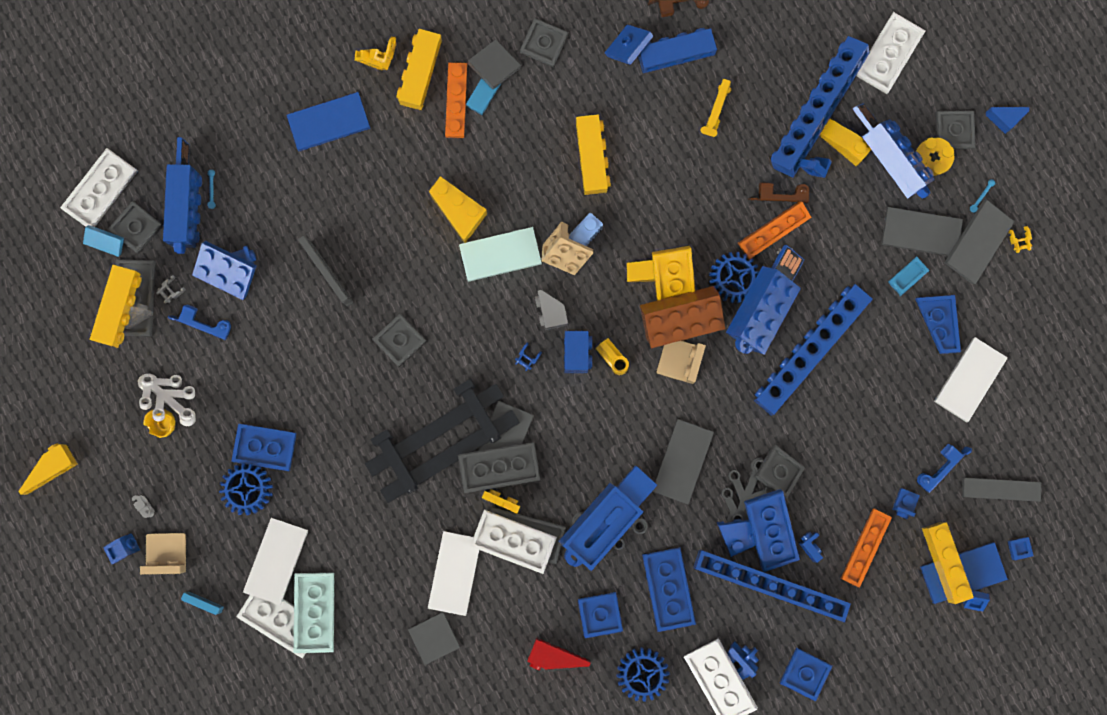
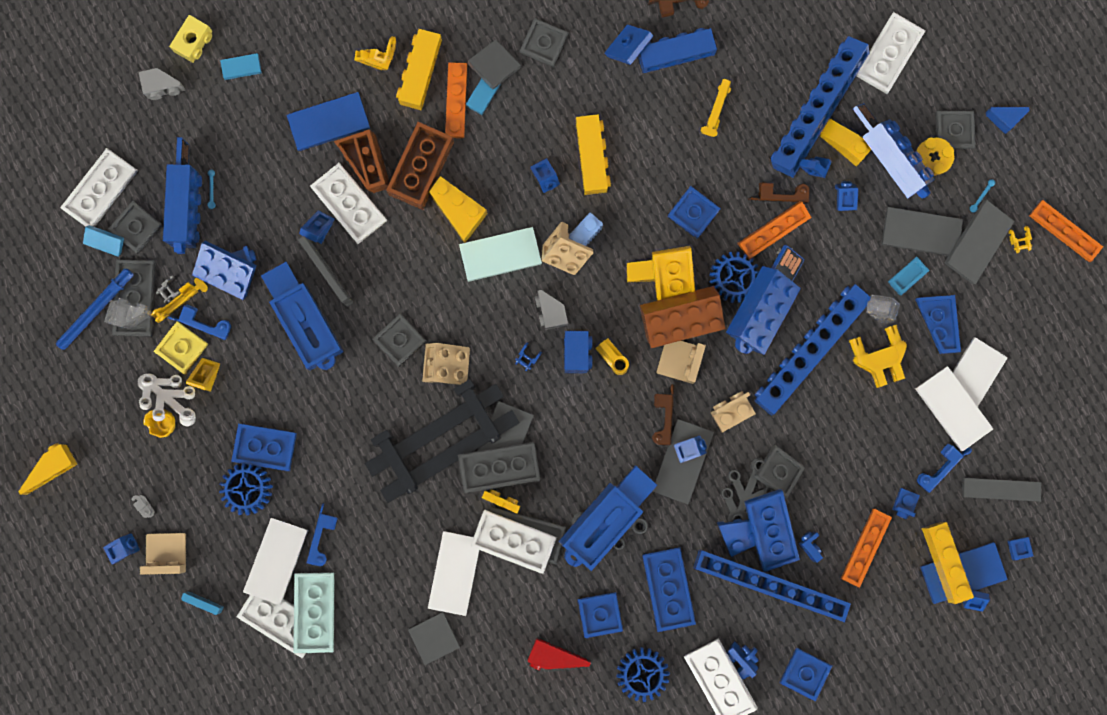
yellow brick [90,265,141,348] -> none
none -> blue axle [56,268,133,350]
none -> light grey slope [139,68,185,100]
none -> yellow piece [151,278,208,323]
none -> light yellow tile [154,321,208,374]
none -> light yellow brick [169,15,213,63]
none -> yellow slope [186,358,220,392]
none -> dark azure tile [220,53,262,80]
none -> blue piece [261,262,344,371]
none -> blue slope [299,210,335,244]
none -> blue piece [307,503,337,566]
none -> white tile [310,163,387,244]
none -> dark orange wedge [334,130,390,193]
none -> dark orange brick [386,122,454,210]
none -> tan bracket [422,343,470,385]
none -> blue bracket [530,158,560,193]
none -> reddish brown piece [652,384,674,445]
none -> blue plate [667,186,721,239]
none -> bracket [674,435,707,463]
none -> tan bracket [711,391,756,433]
none -> blue bracket [835,181,858,211]
none -> yellow connector [849,325,907,388]
none -> clear slope [866,295,900,324]
none -> white tile [915,366,993,451]
none -> orange plate [1029,200,1103,262]

